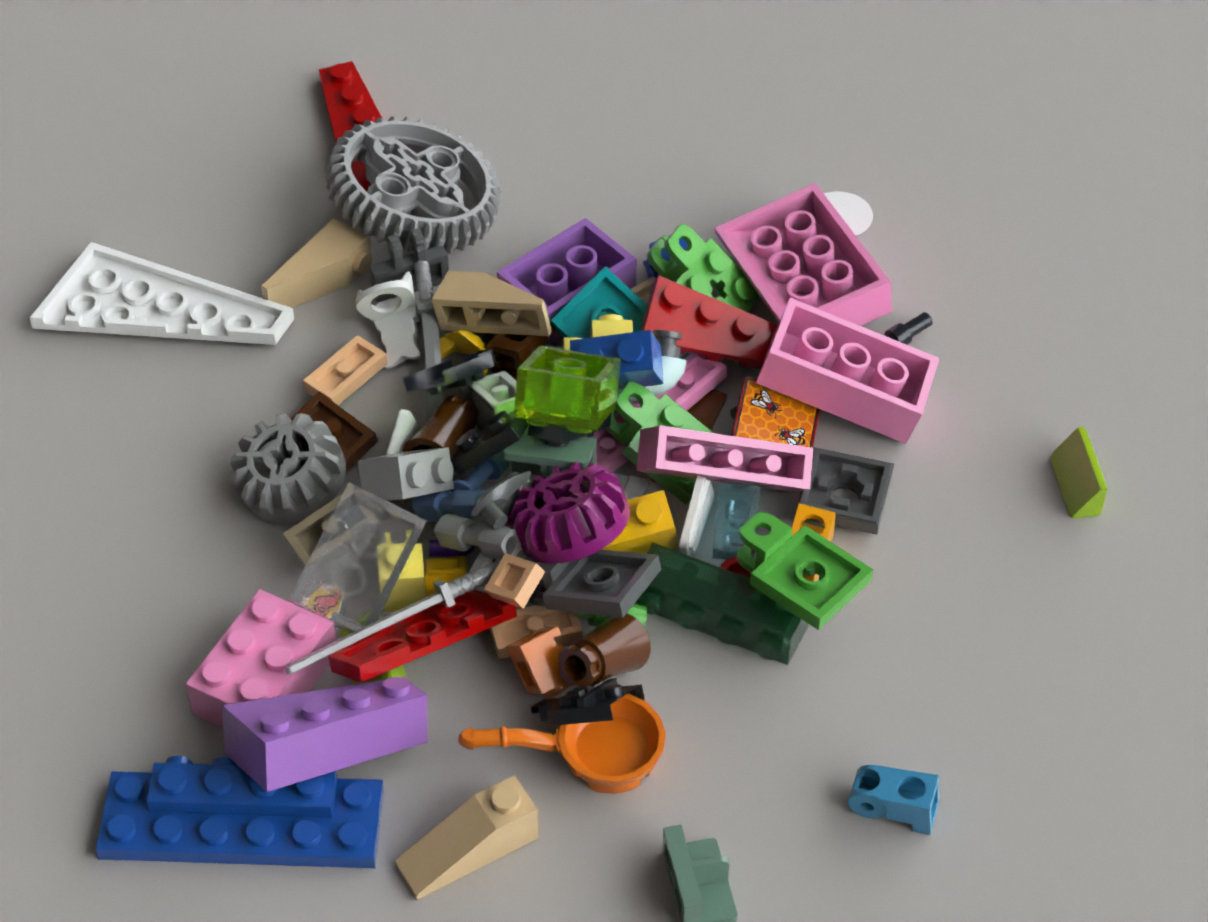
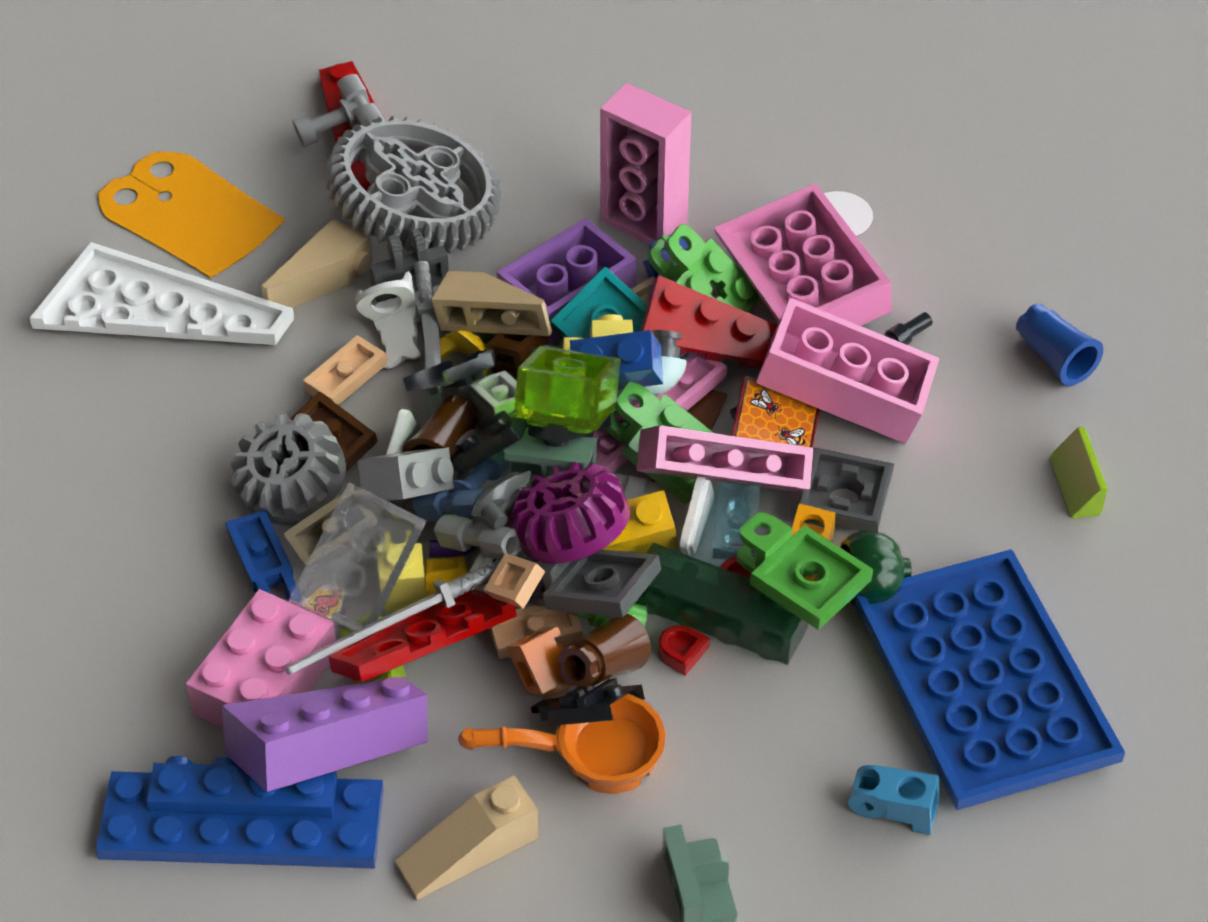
none -> light orange piece [98,152,286,278]
none -> blue hinge [225,510,302,606]
none -> light grey bar [292,74,384,147]
none -> bright pink brick [600,83,691,244]
none -> red tile [658,625,710,676]
none -> dark green plant [840,530,912,605]
none -> blue plate [854,549,1125,811]
none -> blue plant [1016,304,1104,386]

